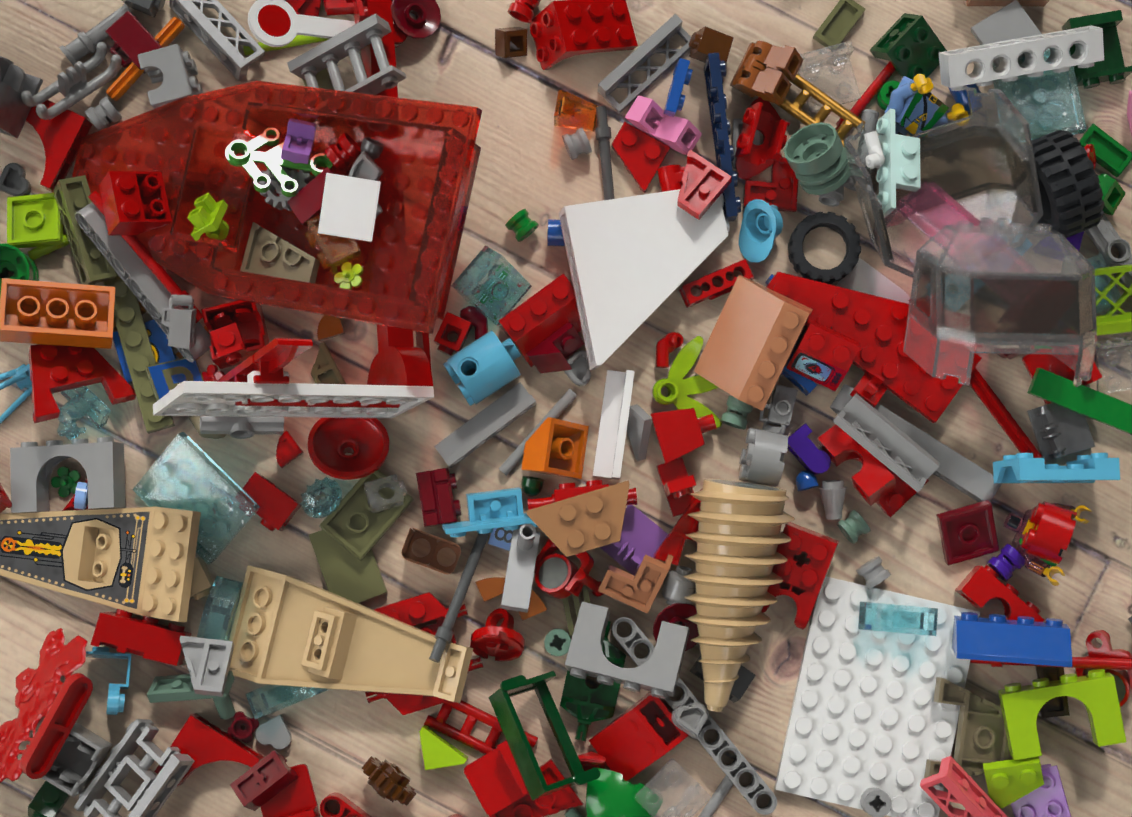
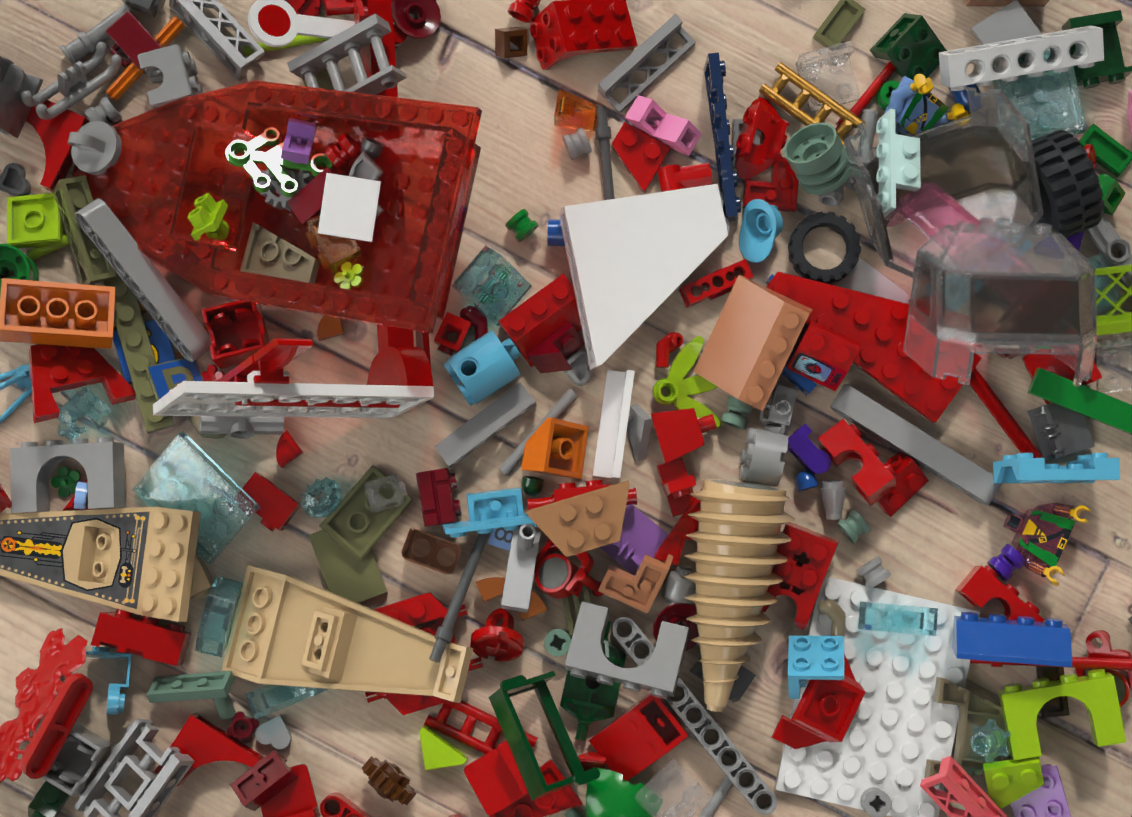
red bar [88,190,203,323] -> none
red slope [99,171,172,236] -> none
light grey piece [161,294,197,349] -> none
light grey wing [180,636,234,697] -> none
red bracket [210,322,249,365] -> none
red dish [308,418,390,480] -> none
olive tile [311,342,346,384] -> none
blue wing [663,58,693,117] -> none
light grey tile [671,703,708,738] -> none
wing [677,150,732,220] -> none
reddish brown brick [689,26,734,63] -> none
dark orange hips [730,41,803,106] -> none
light grey fence [833,393,941,492] -> none
red tile [850,373,888,407] -> none
white arm [863,130,885,169] -> none
dark red tile [936,500,1000,566] -> none
red brick [1020,501,1077,564] -> none
none -> light grey tile [68,121,122,175]
none -> red piece [772,653,866,749]
none -> medium azure bracket [788,636,845,699]
none -> dark tan arm [818,599,846,637]
none -> clear light blue rock [970,719,1011,763]

